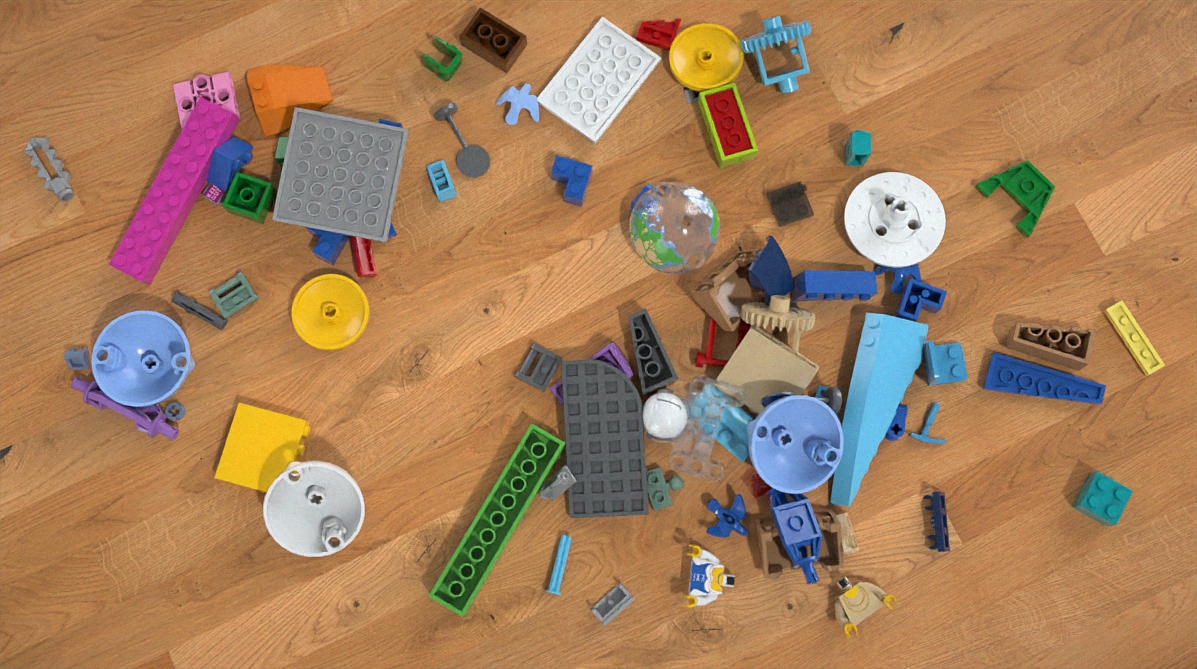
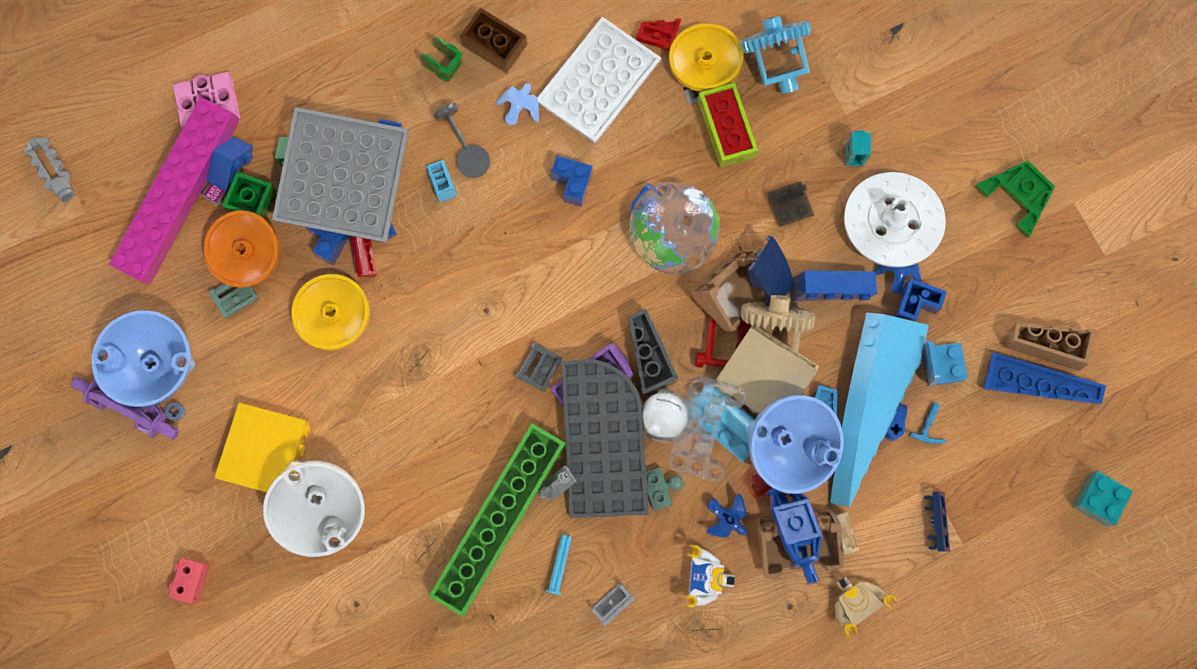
sand blue tile [64,347,90,369] -> none
dark grey pin [172,292,228,330] -> none
orange wedge [247,65,333,138] -> none
dark grey piece [761,387,842,414] -> none
light yellow plate [1104,301,1165,376] -> none
none -> coral brick [168,558,209,604]
none -> orange dish [204,211,280,288]

